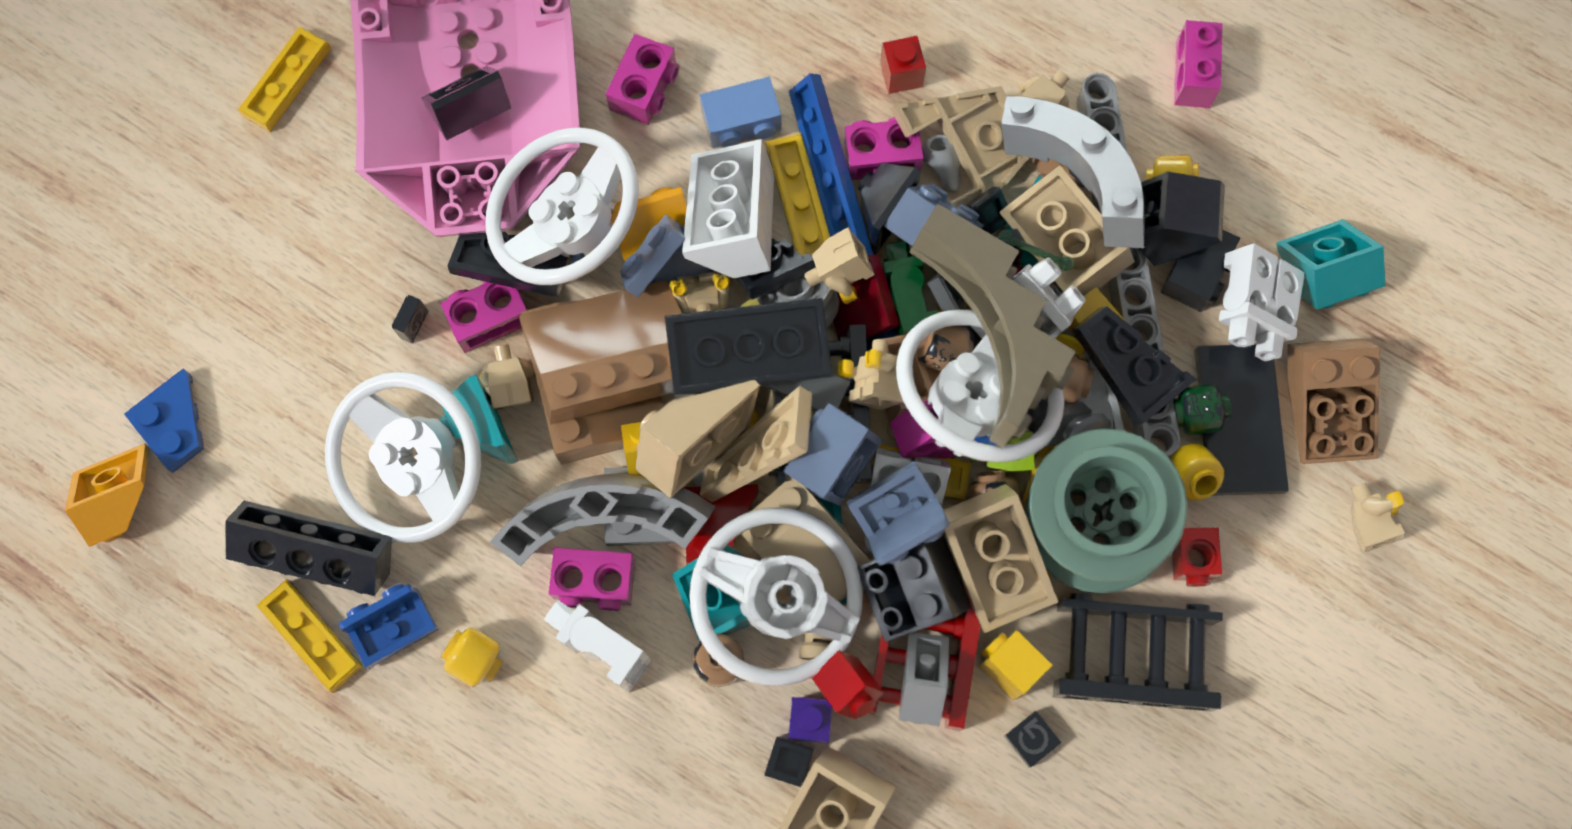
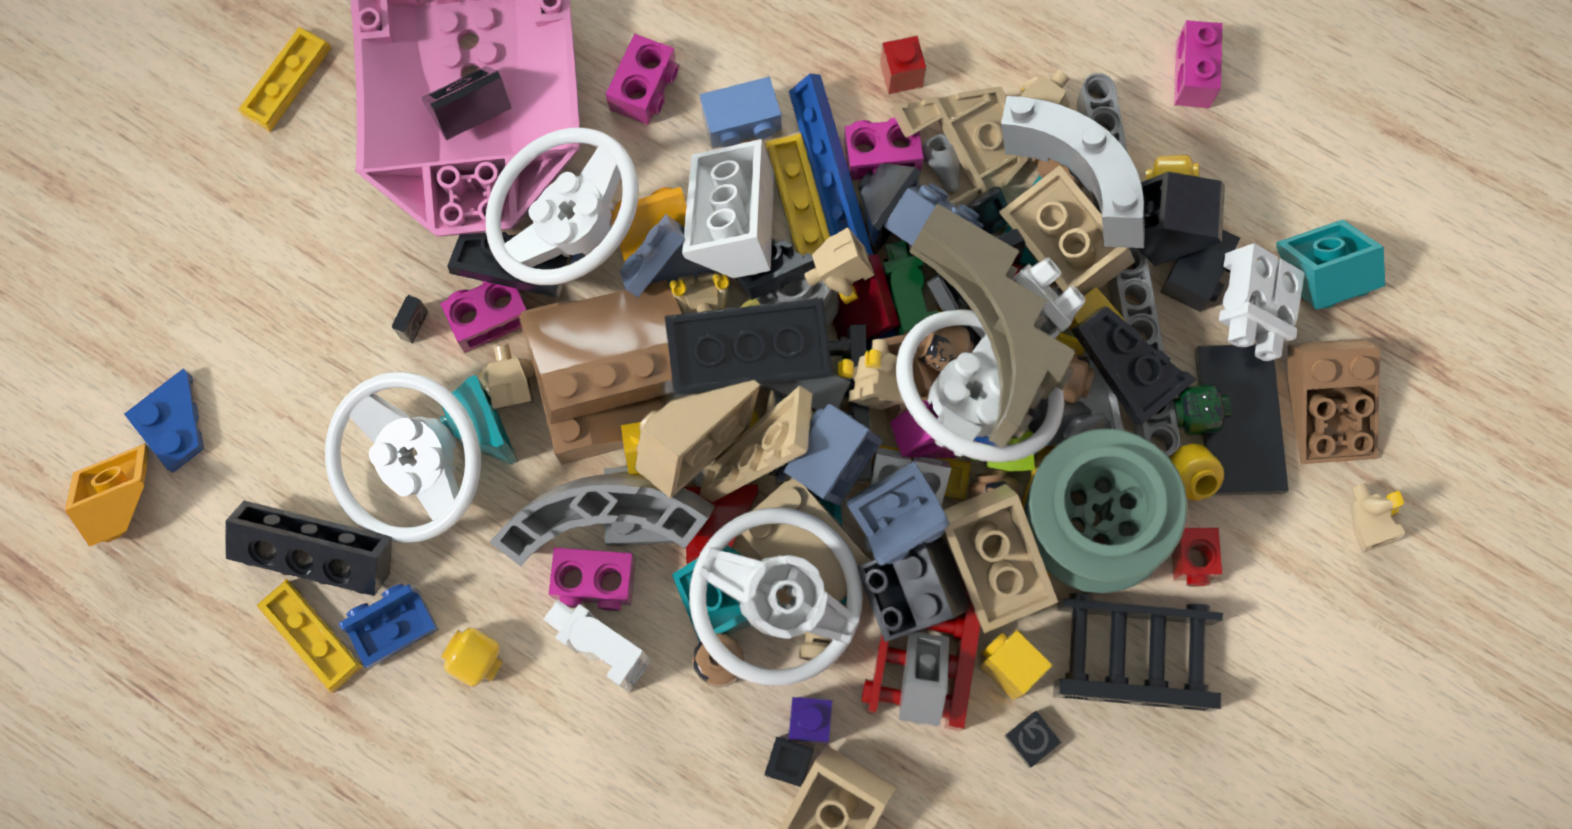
red brick [812,650,884,720] -> none
clear green hinge [998,230,1074,272] -> none

